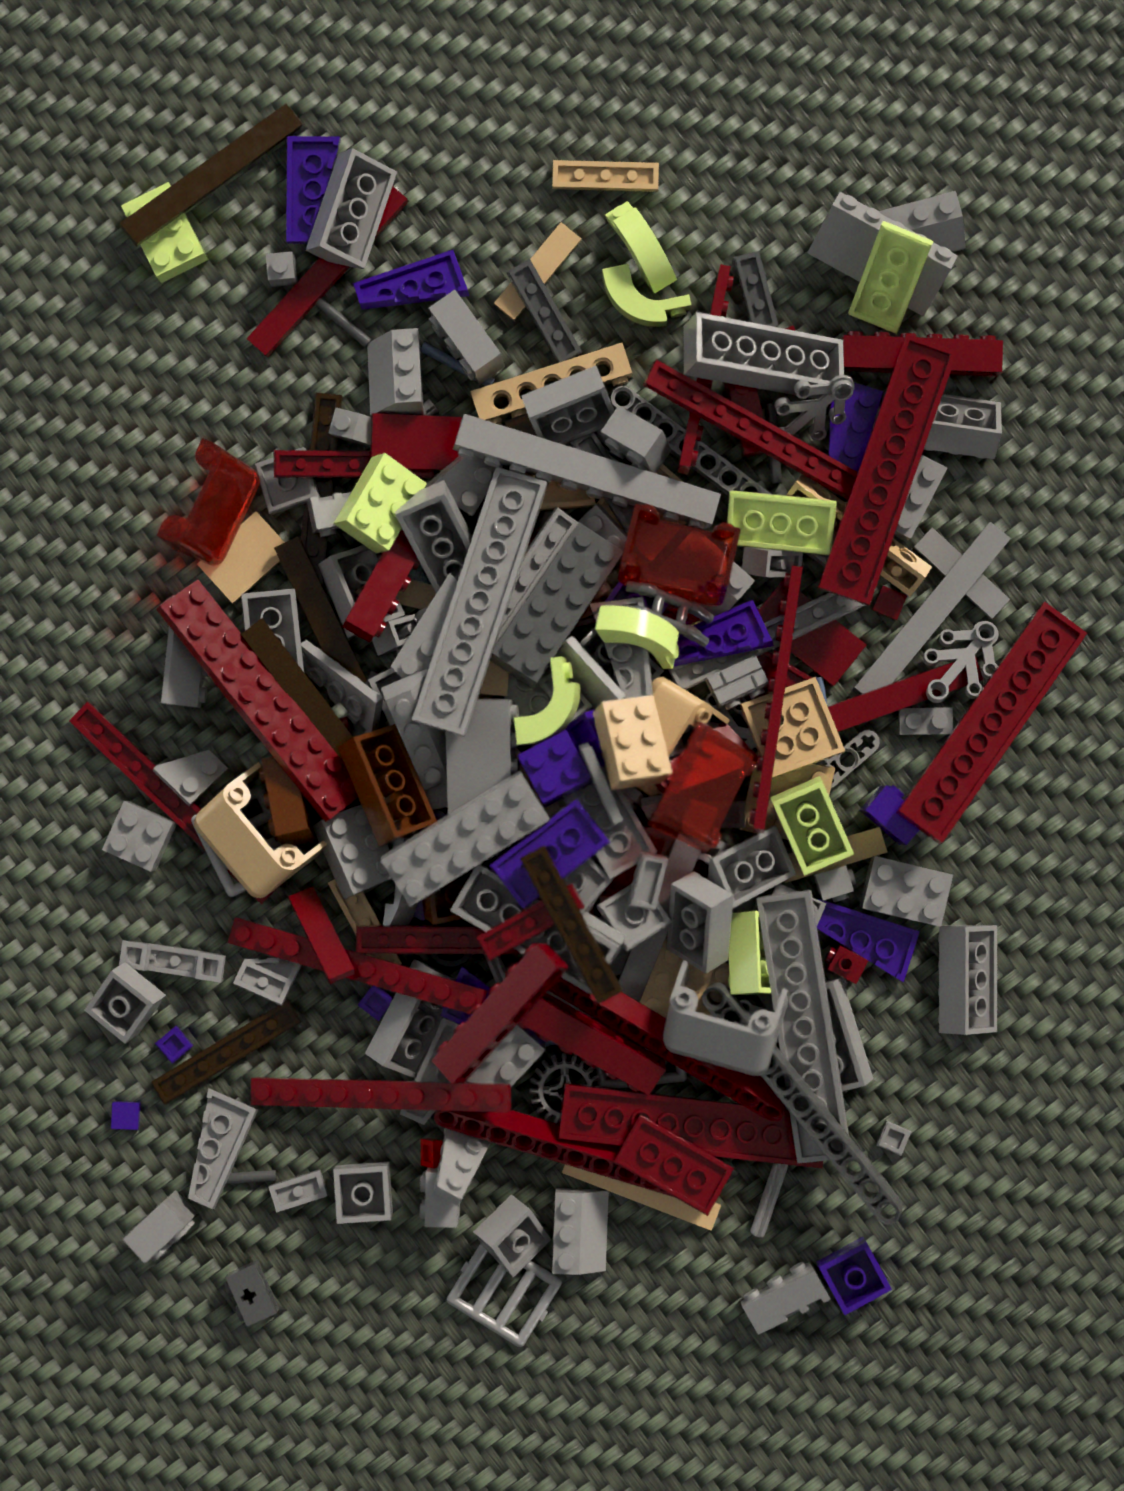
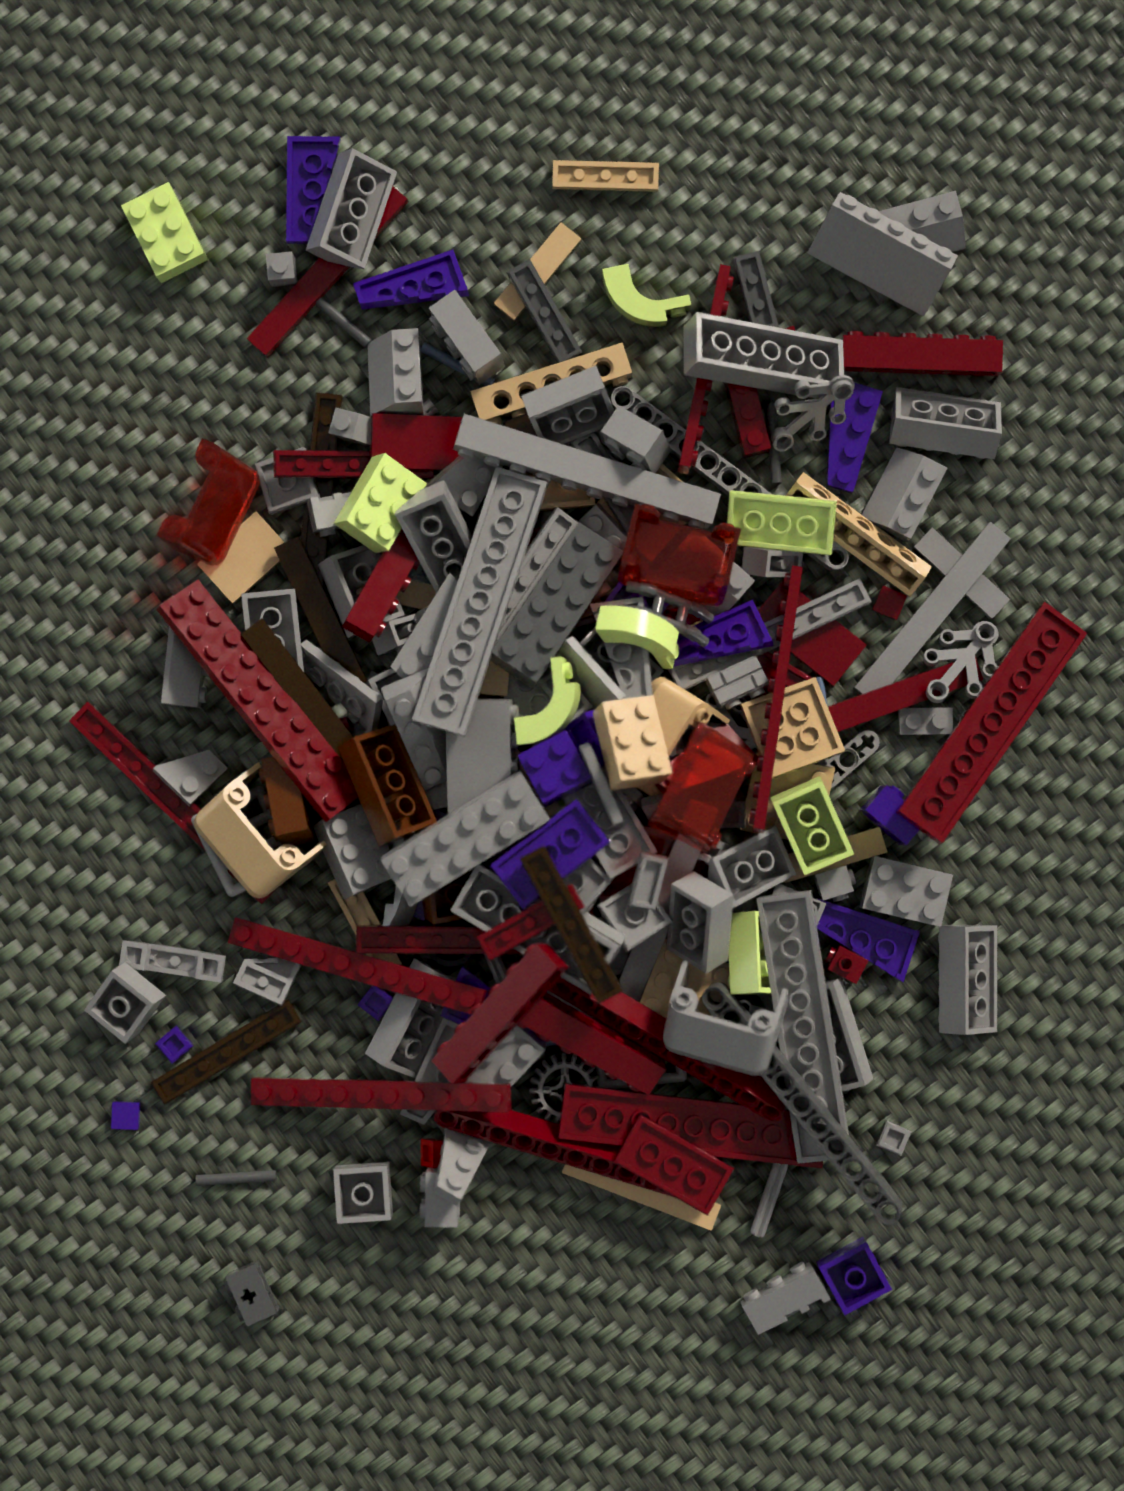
light grey brick [102,801,177,872] -> none
dark brown tile [120,104,303,247] -> none
light grey brick [123,1190,197,1263] -> none
light grey wing [188,1088,258,1209] -> none
light grey plate [269,1169,328,1213] -> none
dark red tile [288,886,355,984] -> none
light grey bar [447,1243,562,1347] -> none
light grey slope [473,1194,551,1277] -> none
light grey slope [552,1188,609,1275] -> none
yellowish green arch [605,201,677,294] -> none
dark red plate [643,360,858,500] -> none
dark red plate [818,334,958,606] -> none
yellowish green tile [848,221,933,334] -> none

